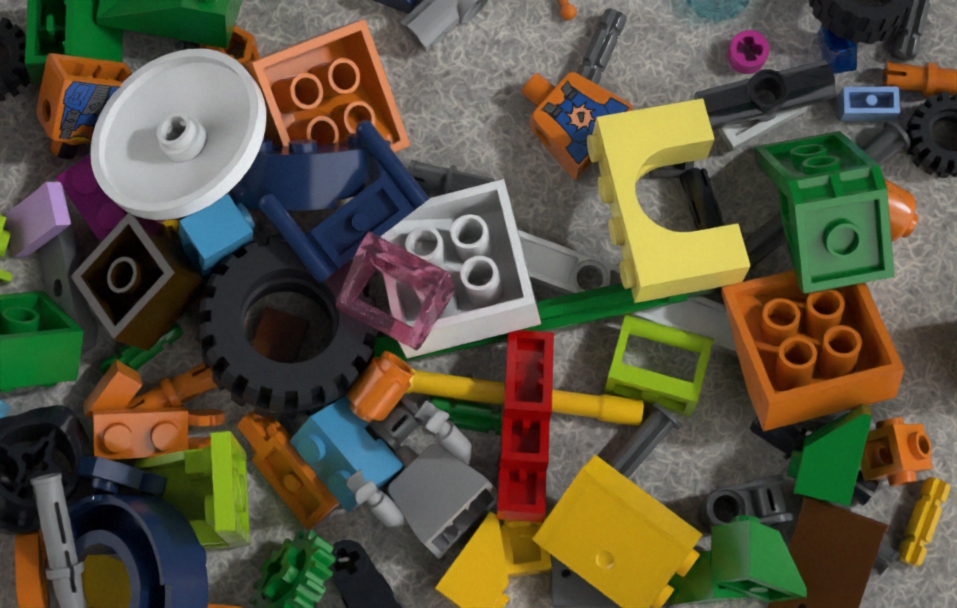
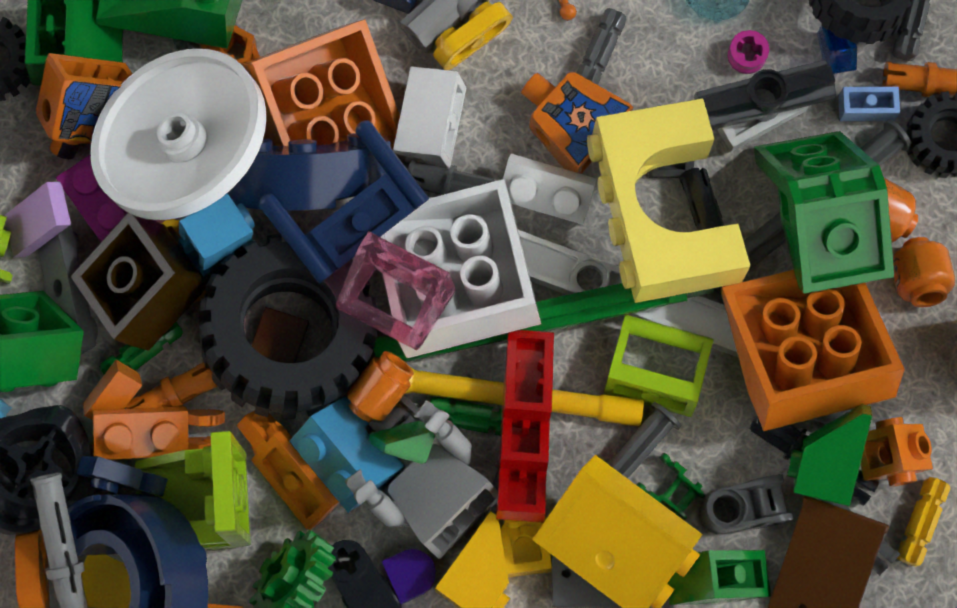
green slope [710,515,807,603] -> none
none -> green slope [369,421,435,464]
none -> dark purple tile [382,549,436,605]
none -> white hinge [393,66,466,169]
none -> yellow plate [433,1,513,70]
none -> white plate [503,154,597,225]
none -> green piece [636,453,705,521]
none -> orange head [893,237,955,307]

